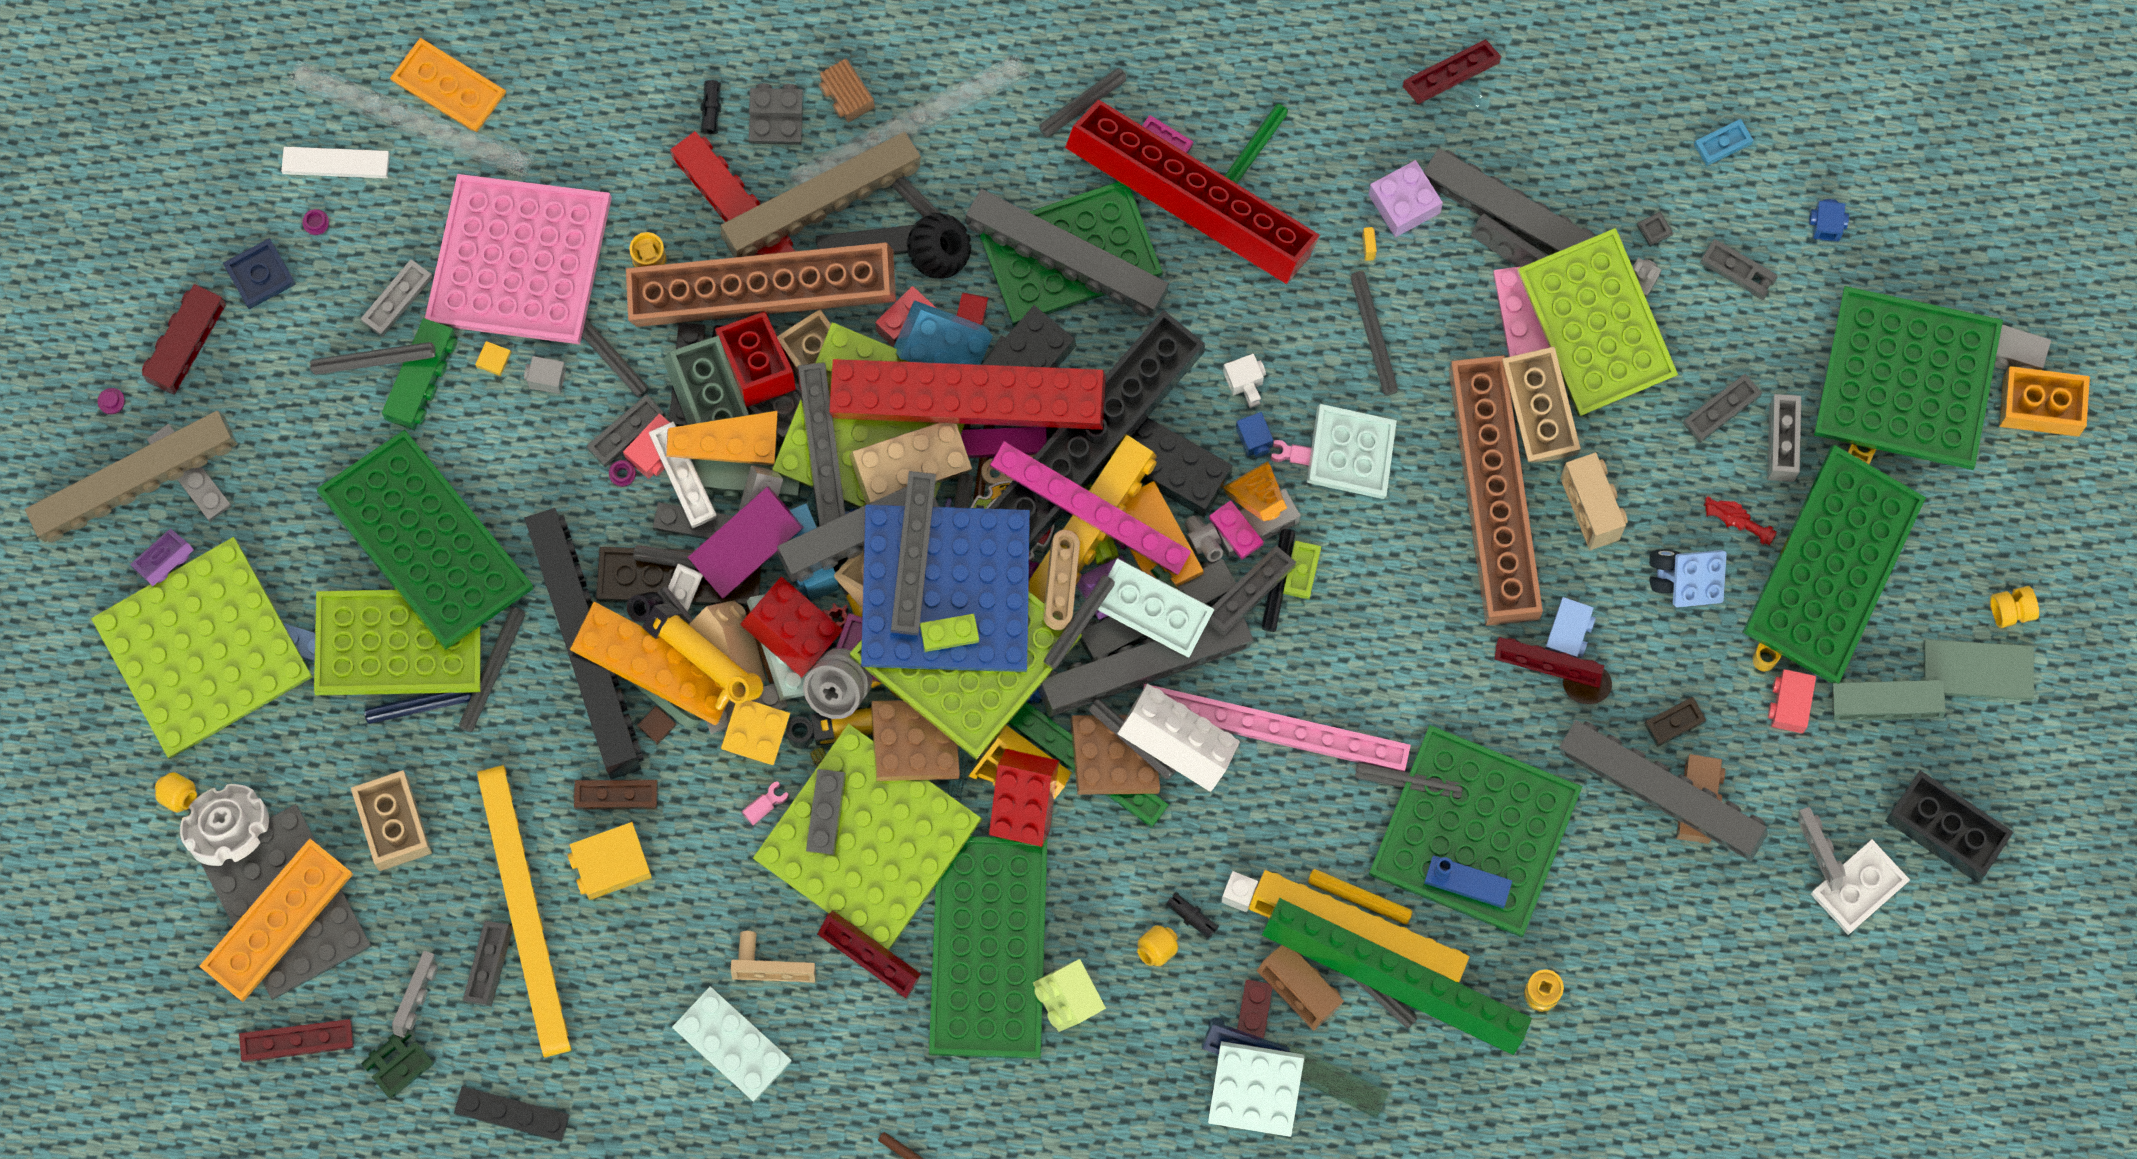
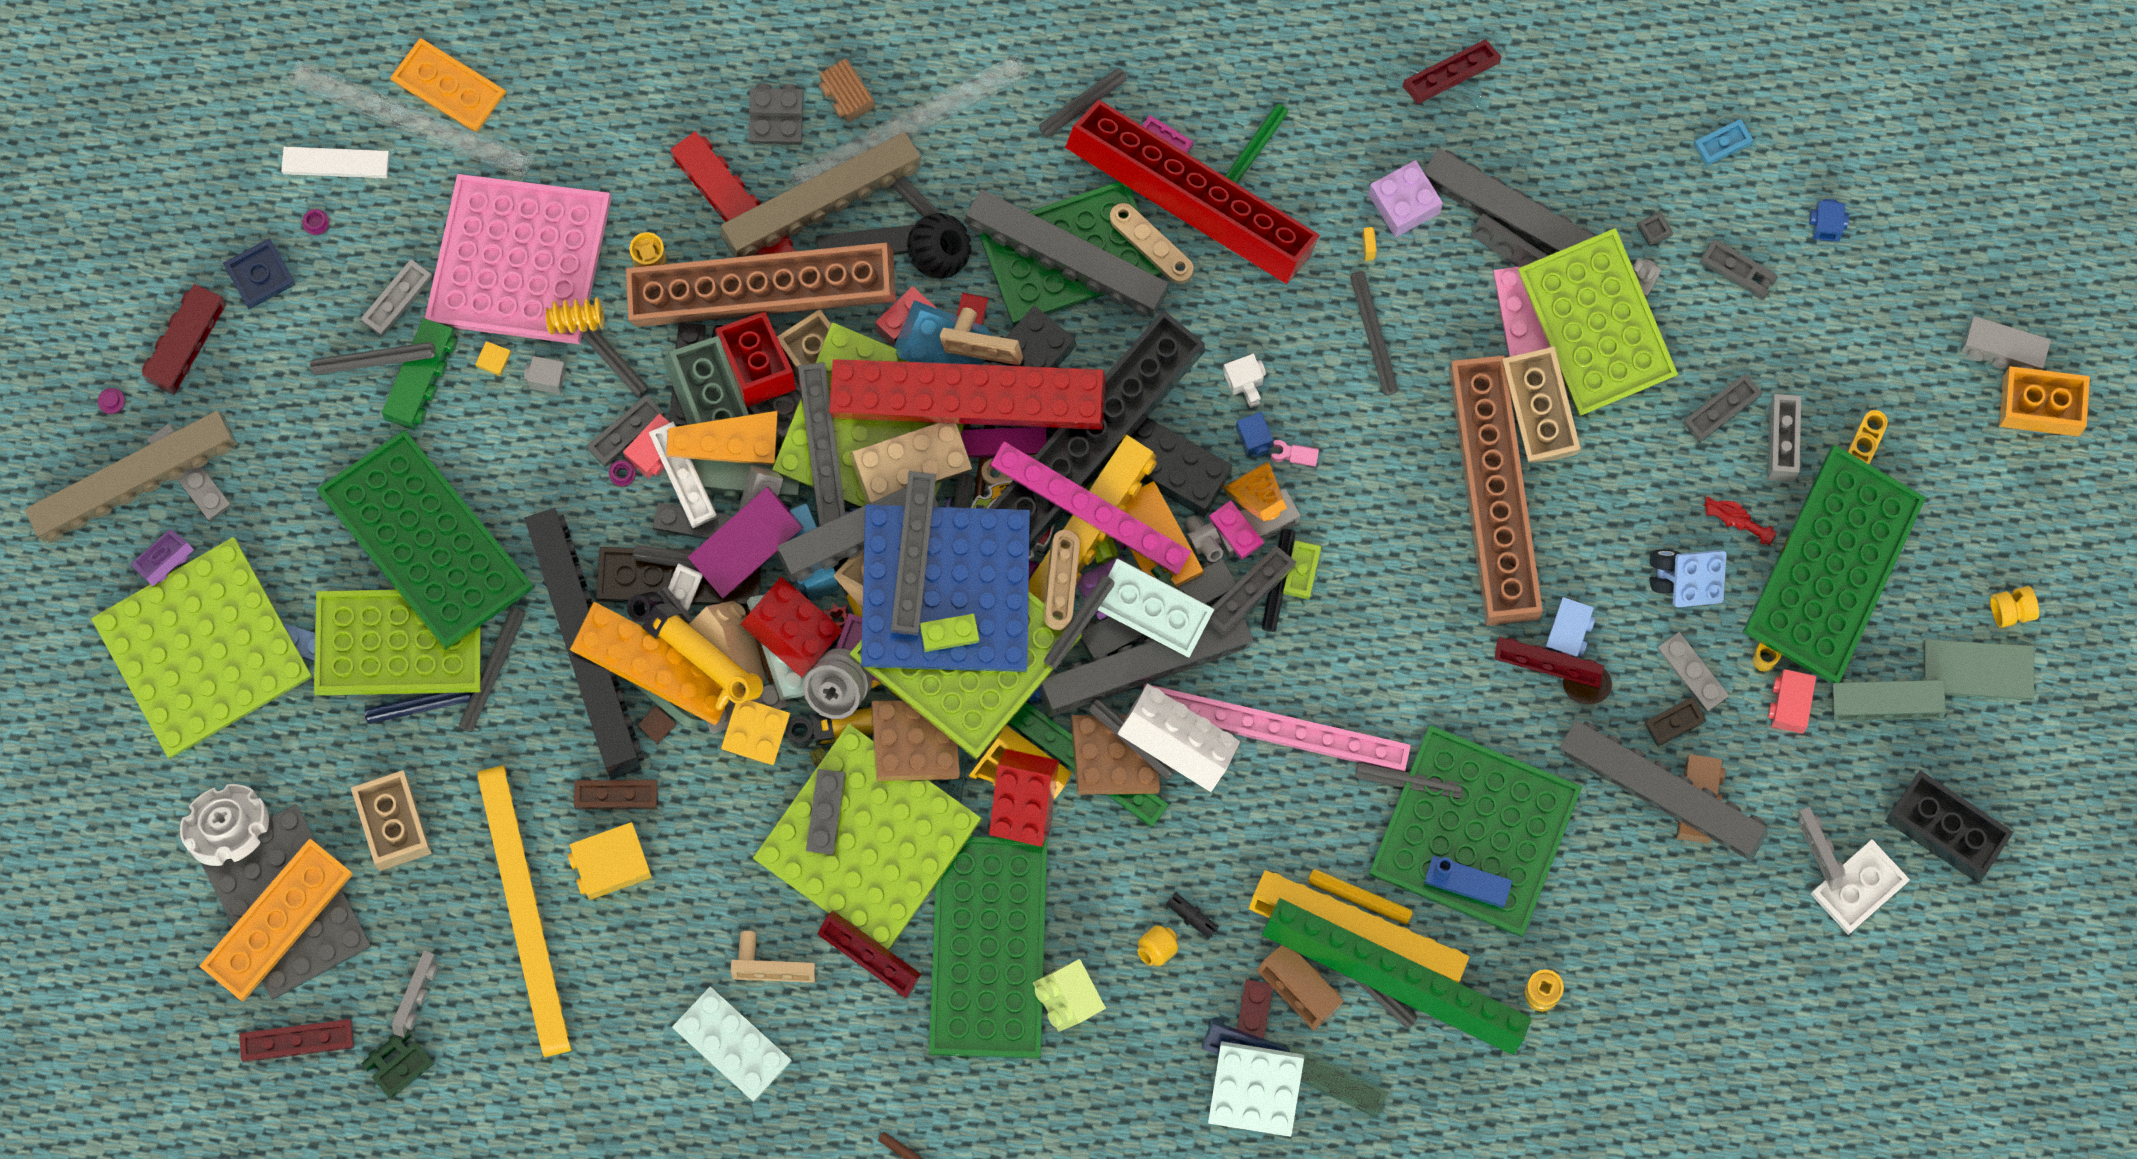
yellow head [155,772,197,813] -> none
black plate [454,1086,570,1142] -> none
dark grey plate [463,921,513,1007] -> none
black pin [700,80,721,134] -> none
bright pink bar [741,781,789,825] -> none
white brick [1221,871,1258,912] -> none
light aqua plate [1307,404,1397,499] -> none
tan brick [1560,452,1628,550] -> none
green plate [1814,286,2003,470] -> none
none -> yellow piece [546,297,604,335]
none -> tan piece [940,308,1023,365]
none -> tan plate [1110,203,1193,284]
none -> light grey plate [1657,632,1729,713]

